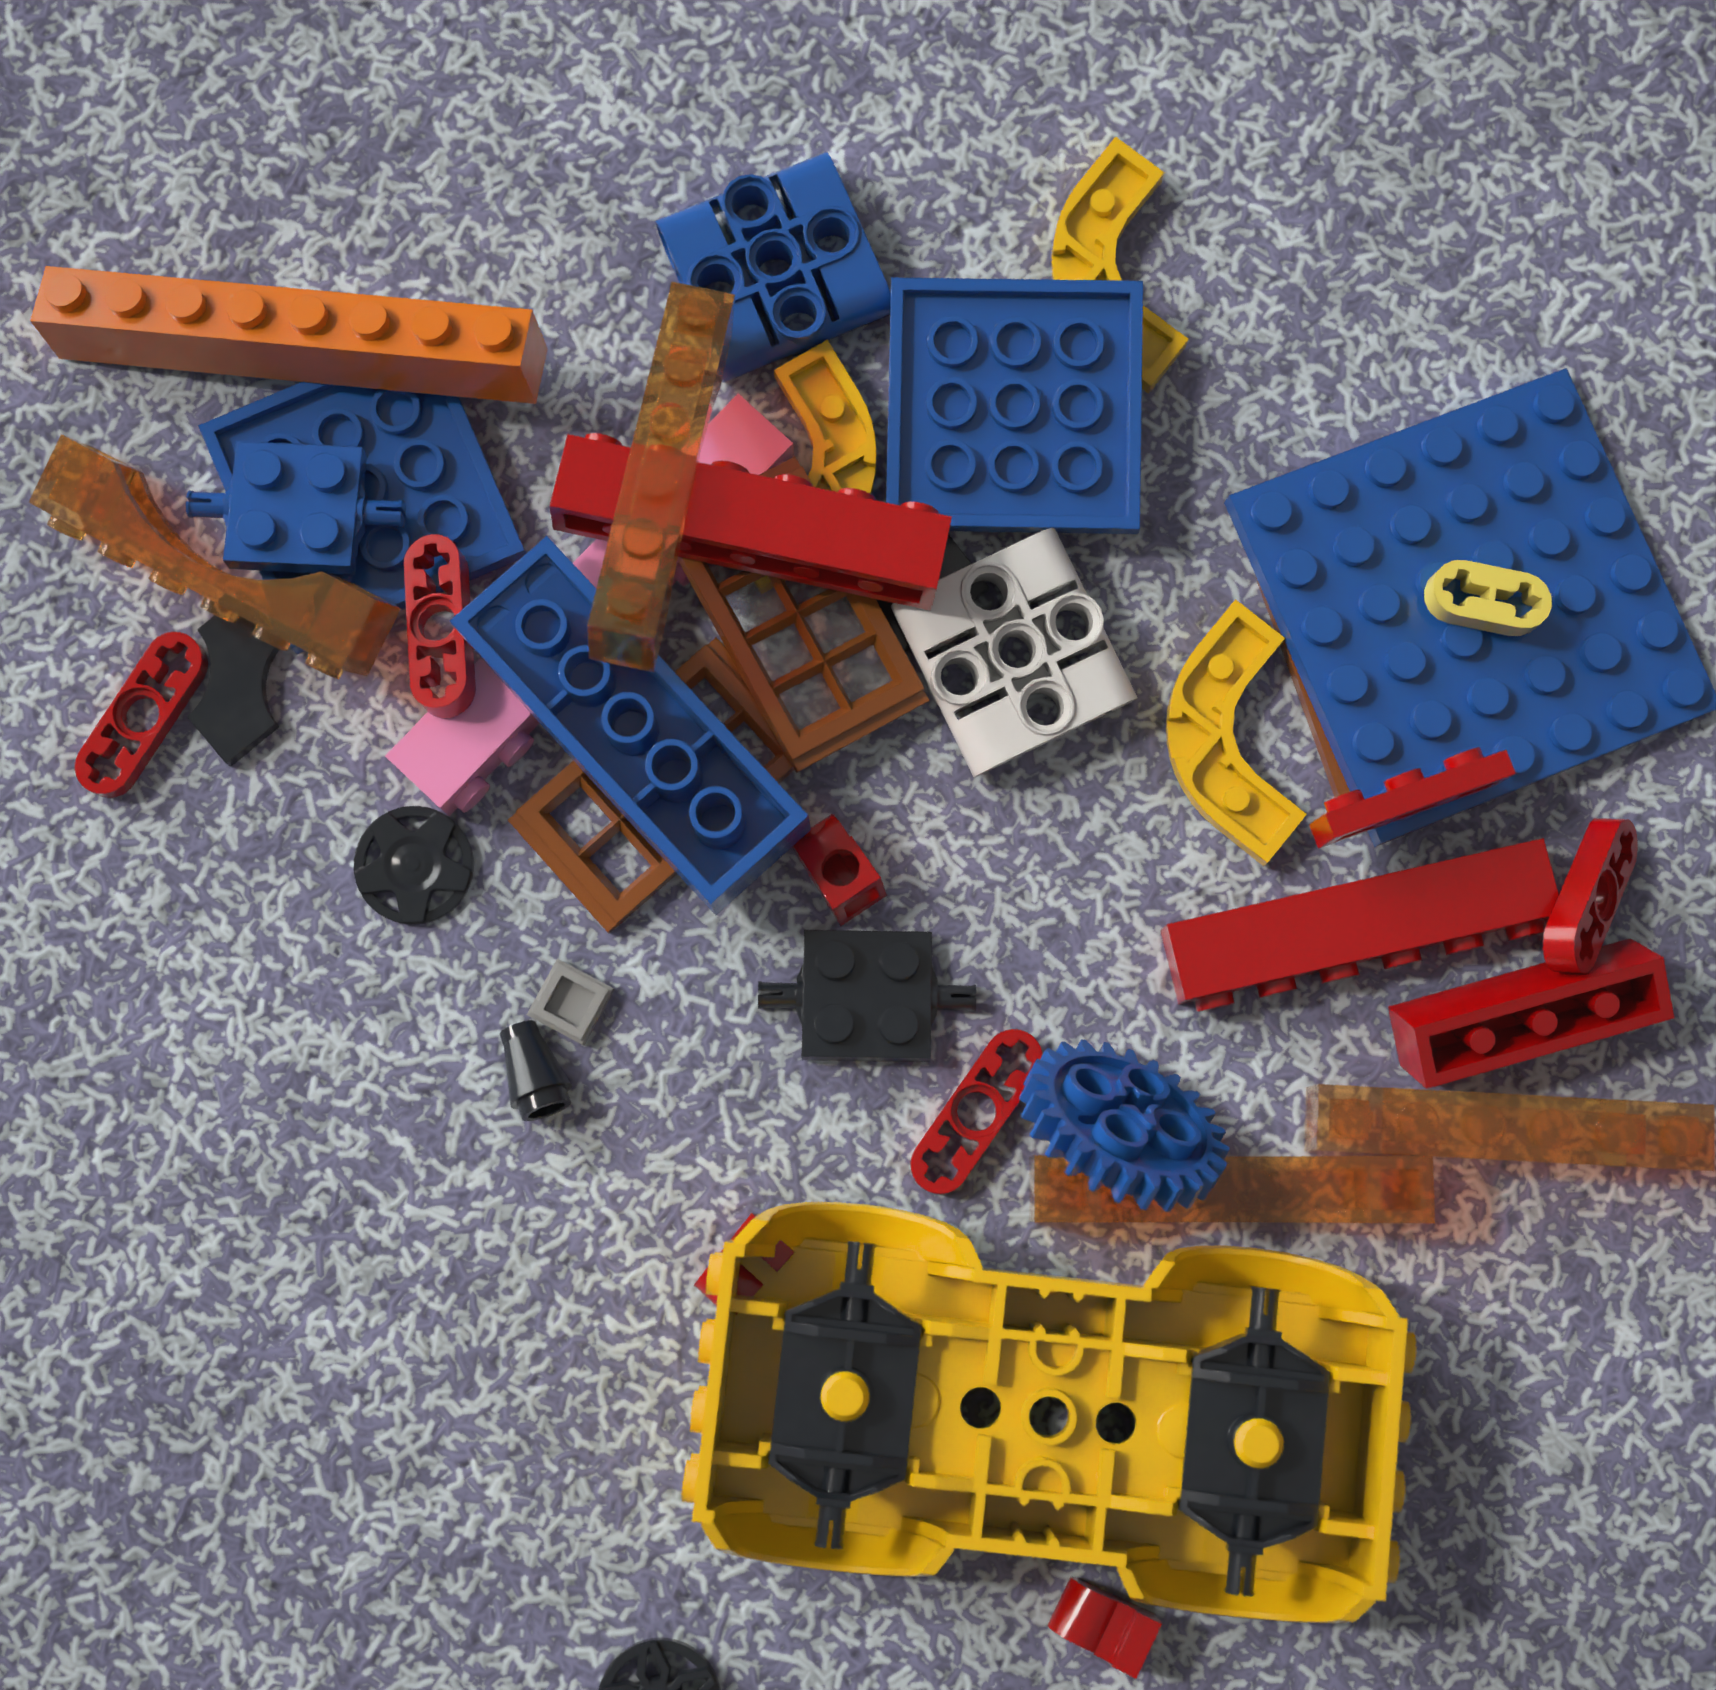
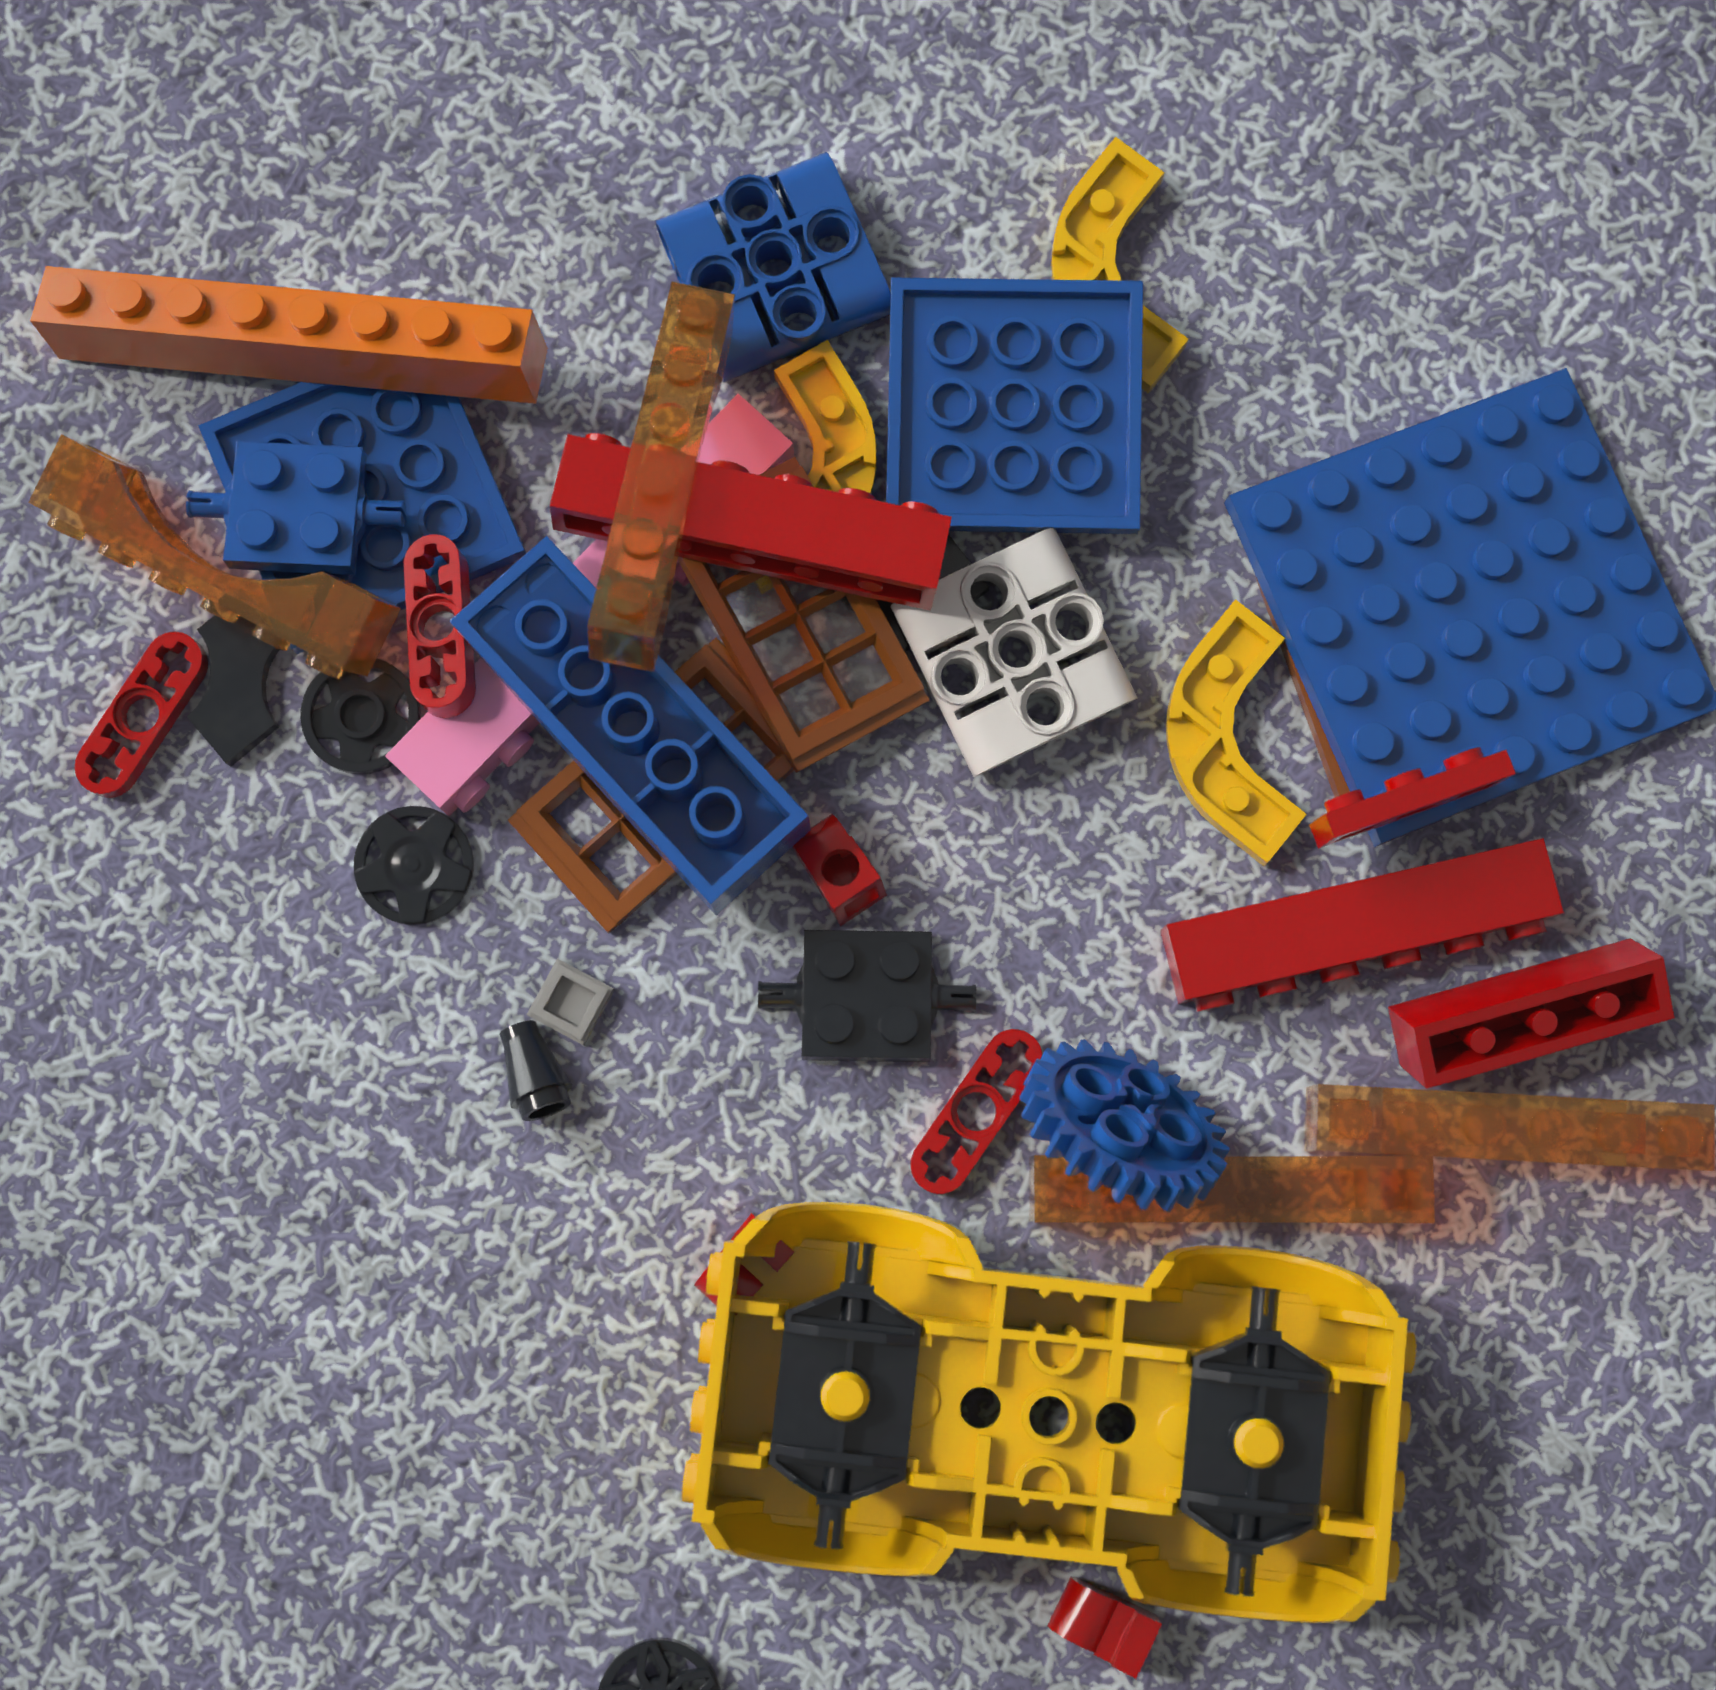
light yellow beam [1424,560,1552,636] -> none
red beam [1543,818,1638,974] -> none
none -> black wheel [300,656,421,774]

